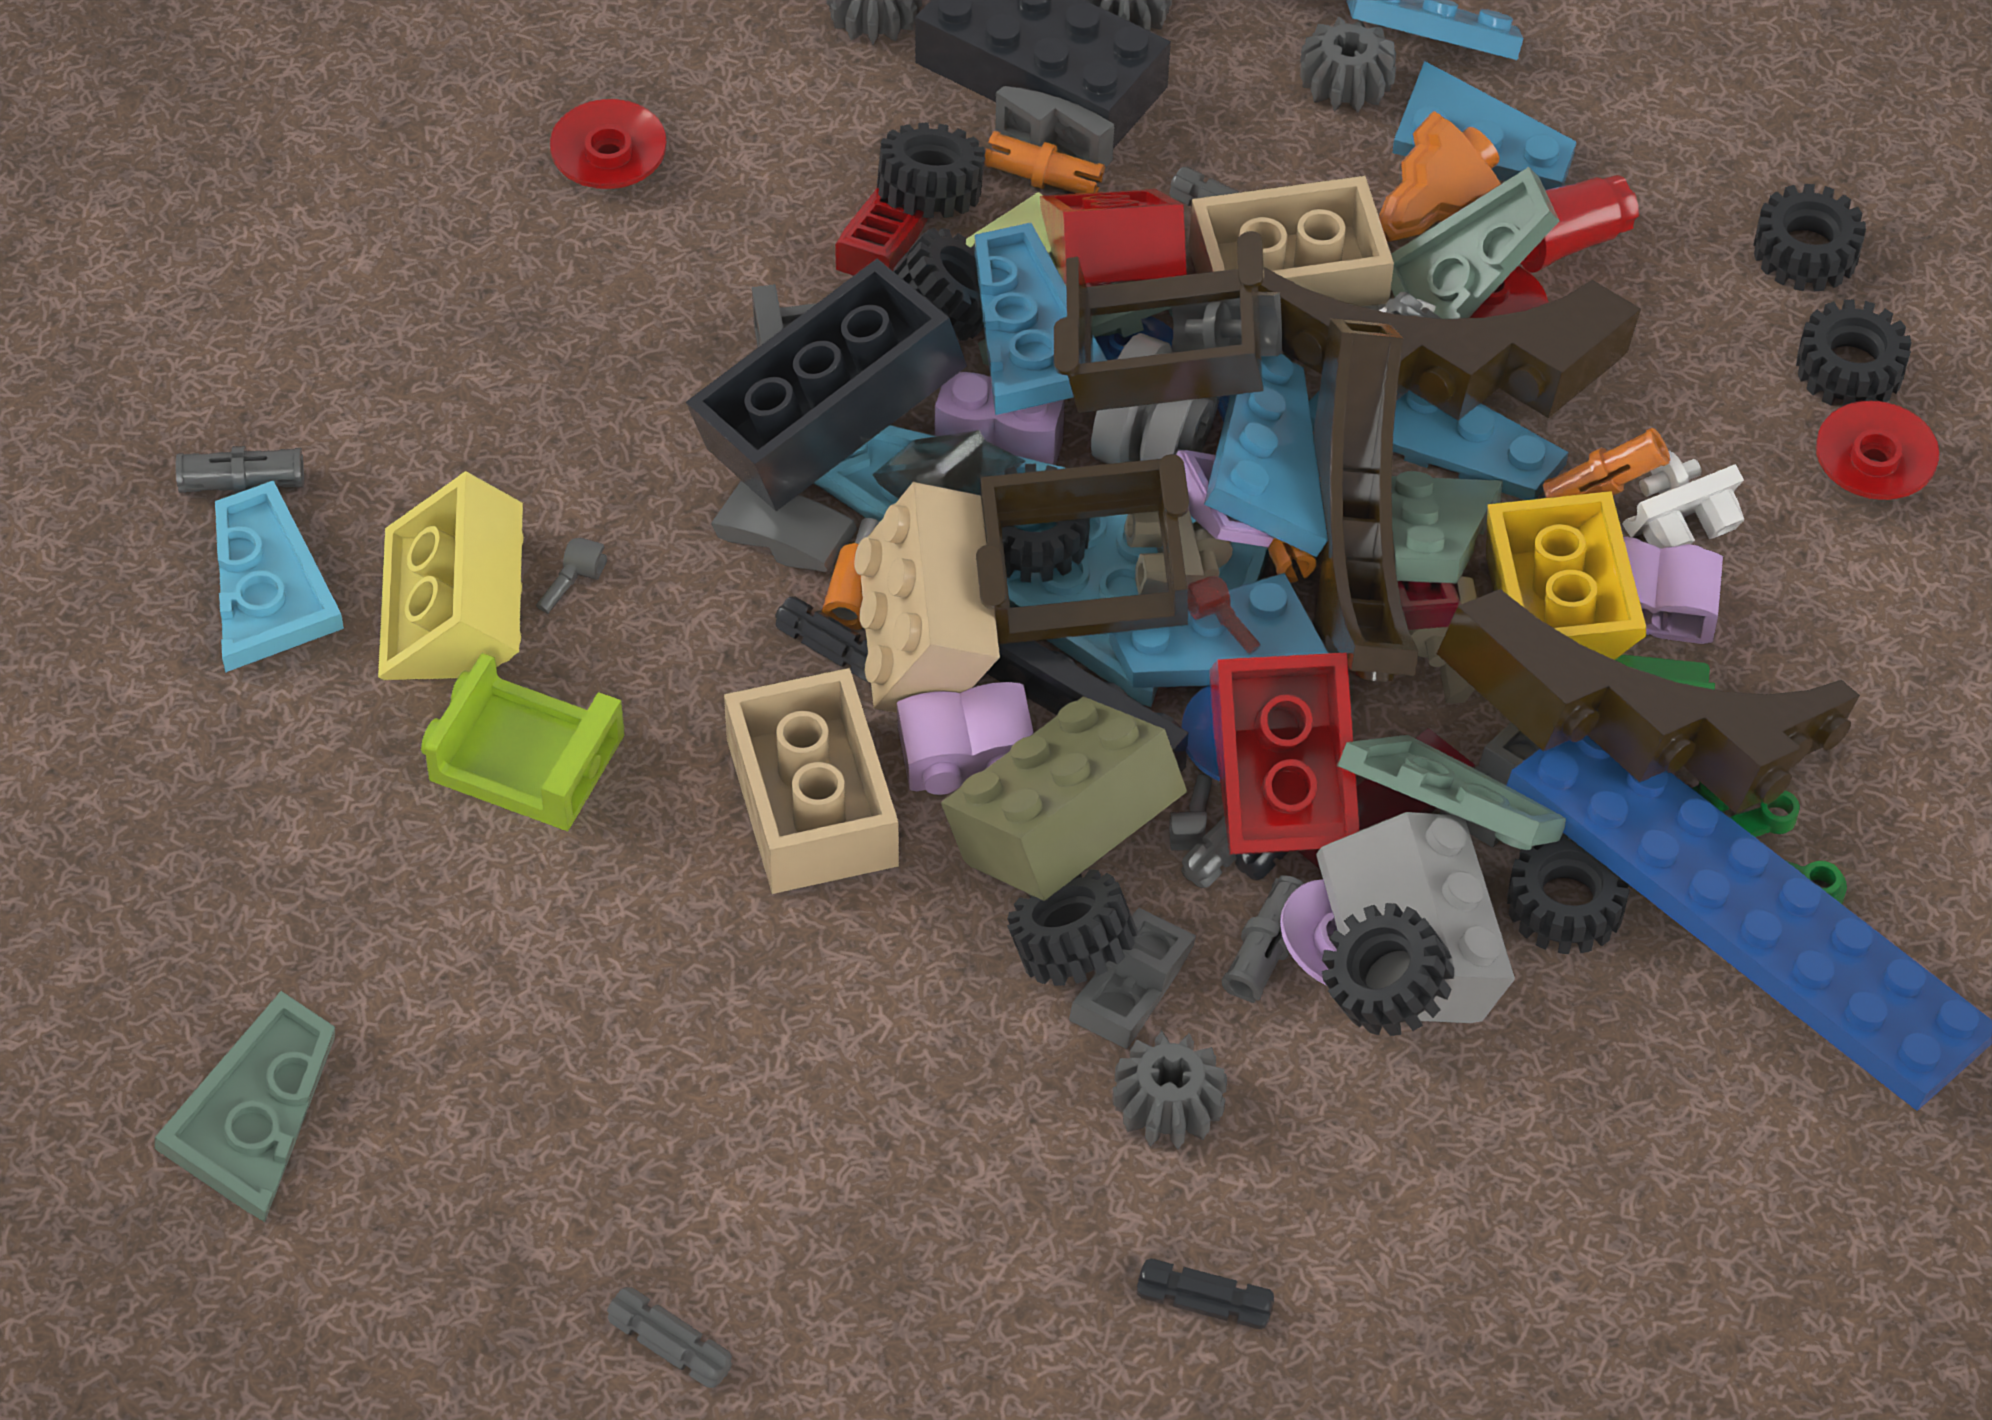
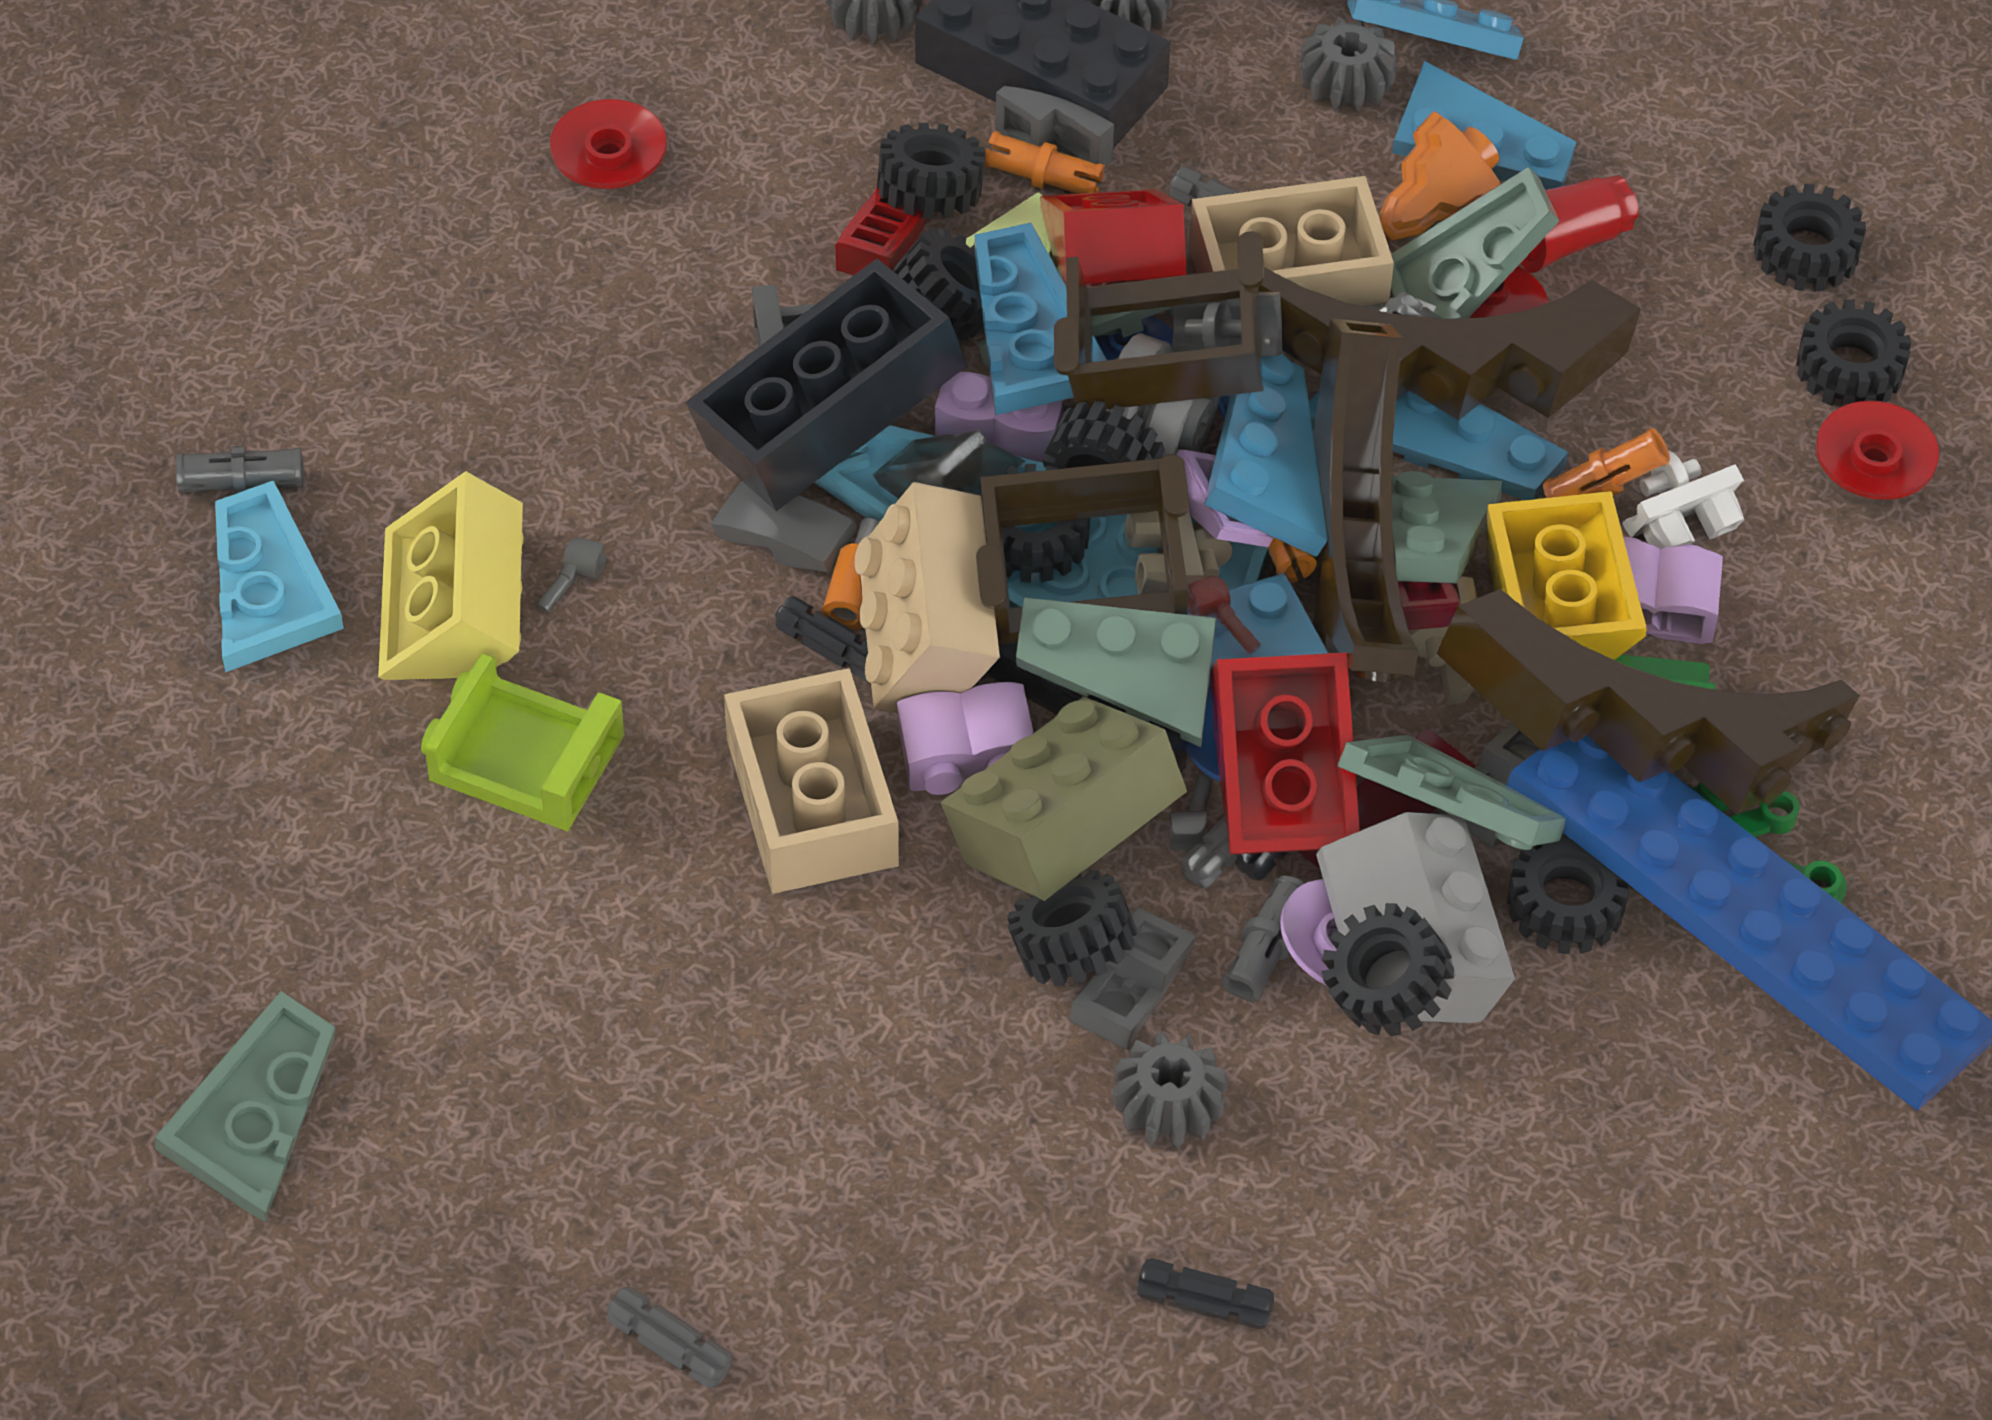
none -> sand green wing [1016,597,1216,747]
none -> black tyre [1043,401,1165,469]

